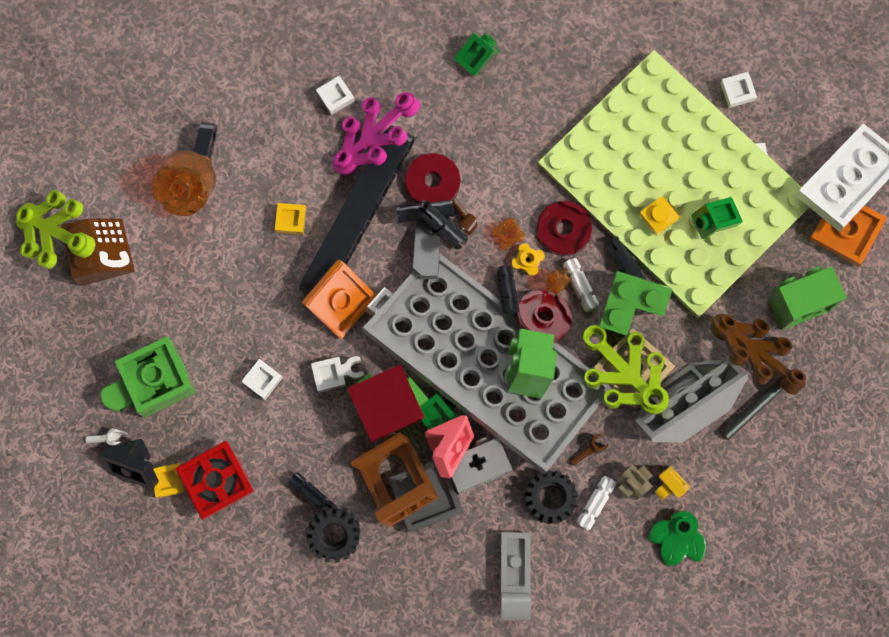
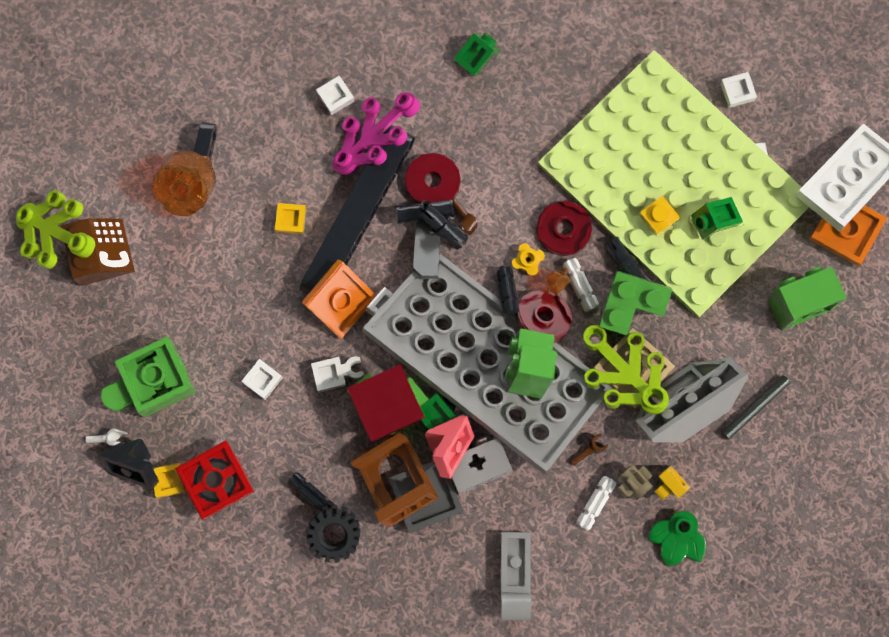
clear orange plate [492,218,525,250] -> none
black tyre [525,470,578,524] -> none
reddish brown plant [710,314,806,395] -> none

